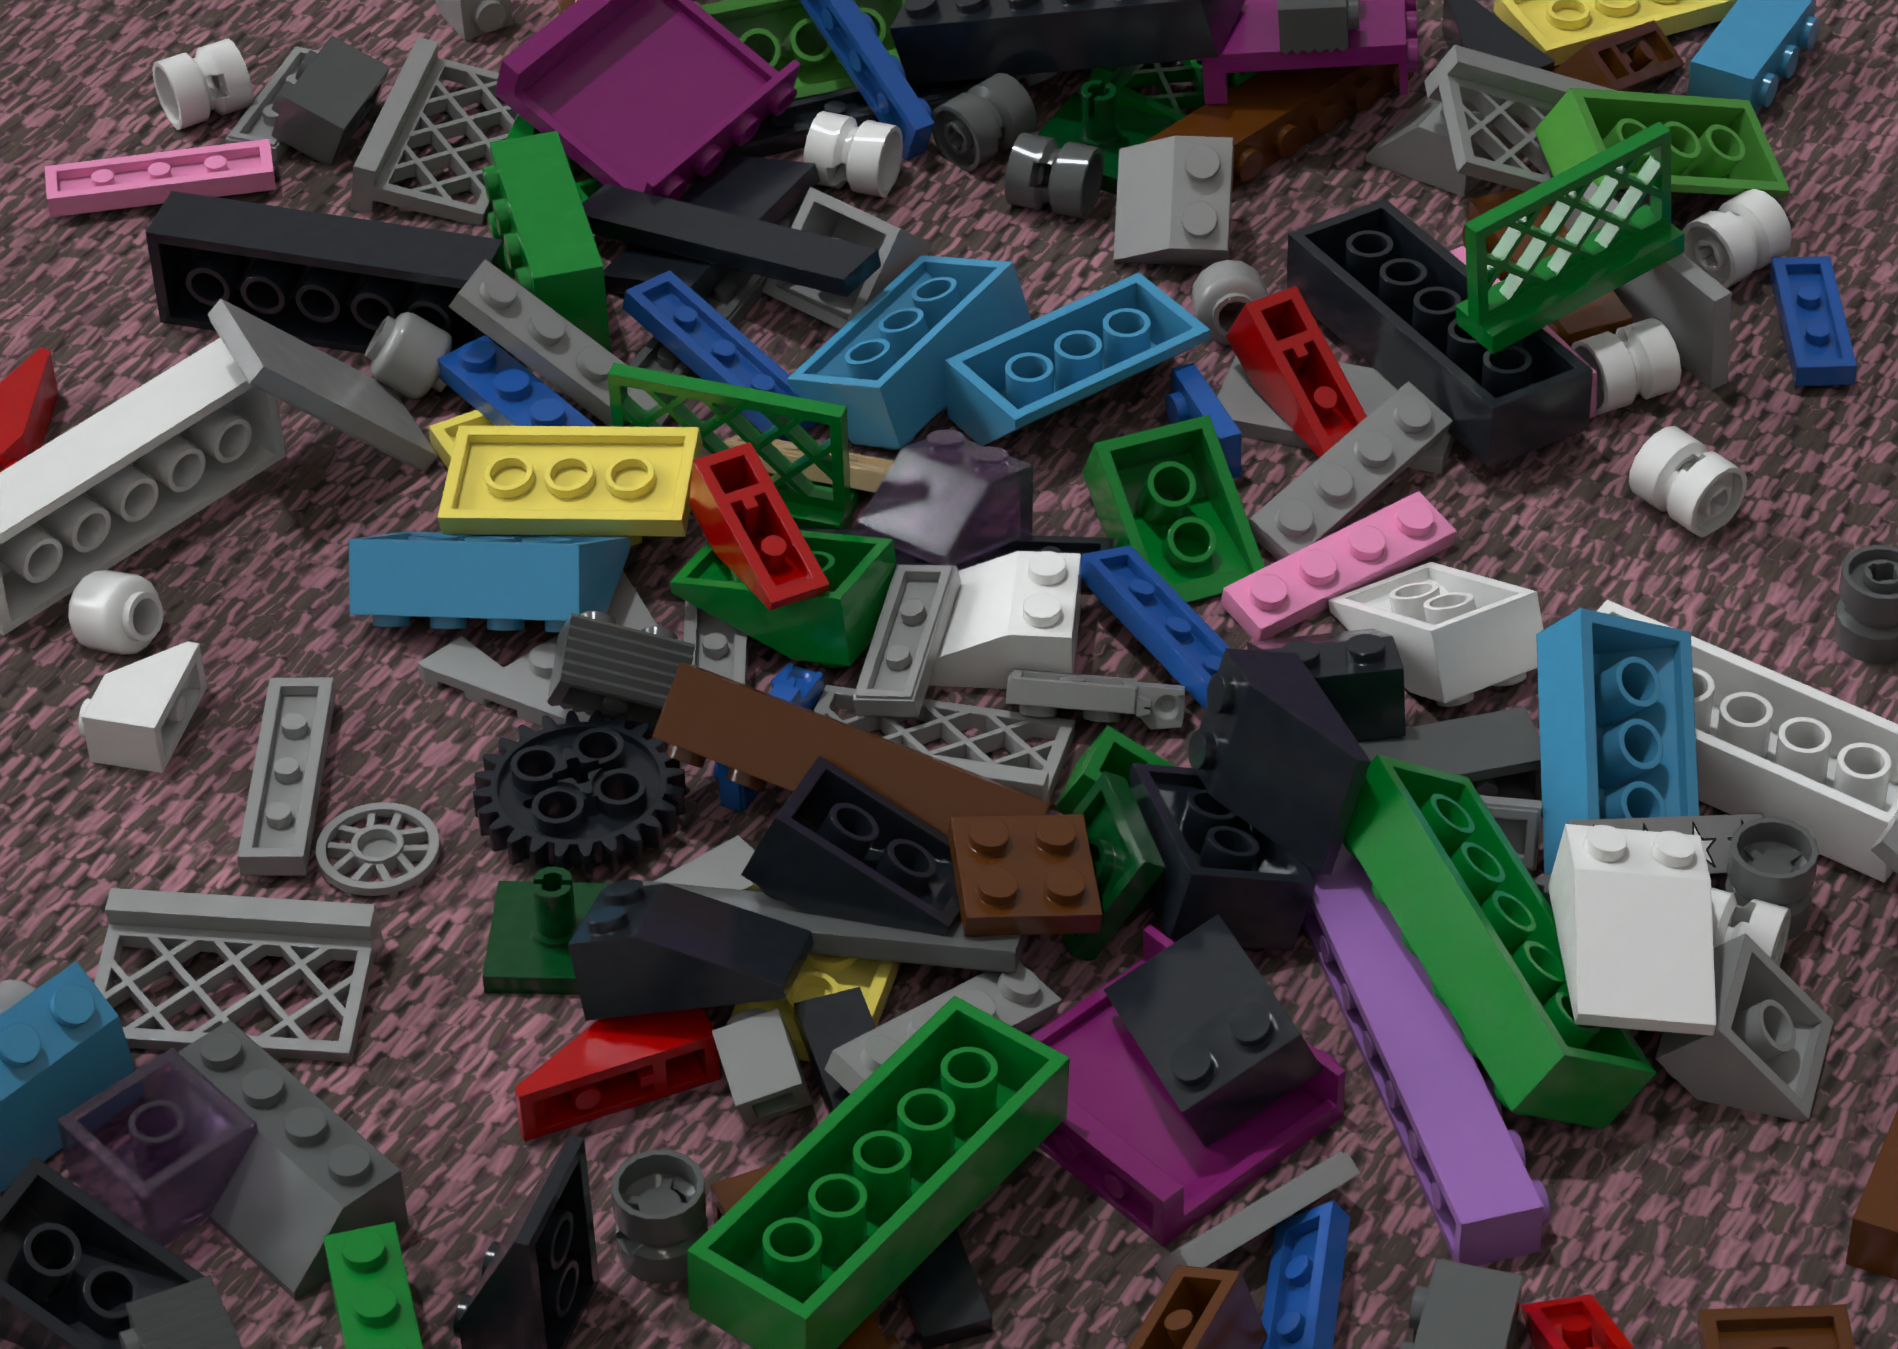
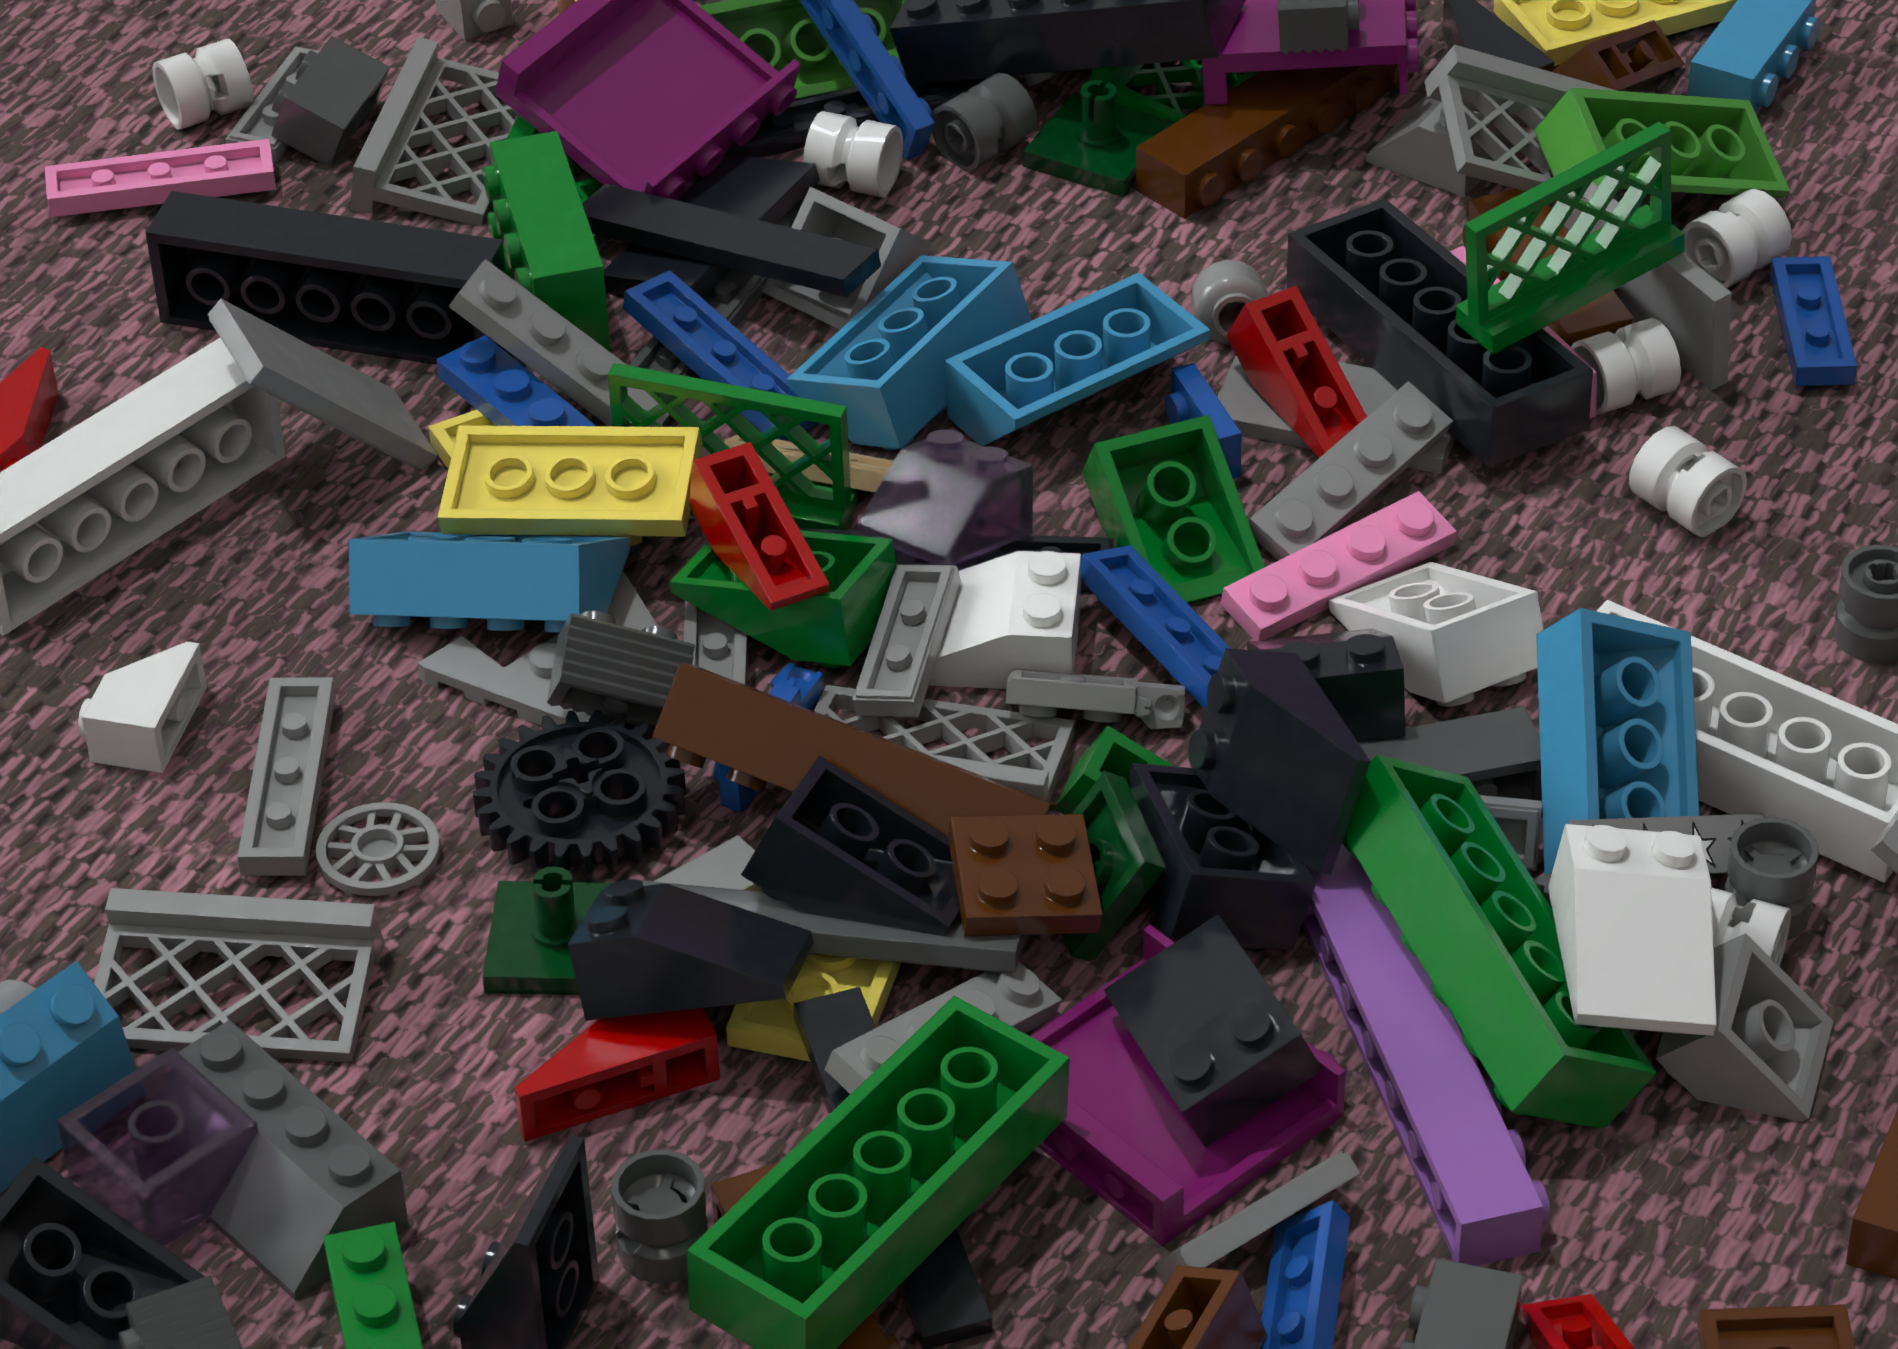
white head [68,570,163,655] -> none
light grey head [365,312,453,400] -> none
light grey brick [712,1008,813,1126] -> none
dark grey wheel [1005,132,1104,220] -> none
light grey slope [1113,135,1234,266] -> none

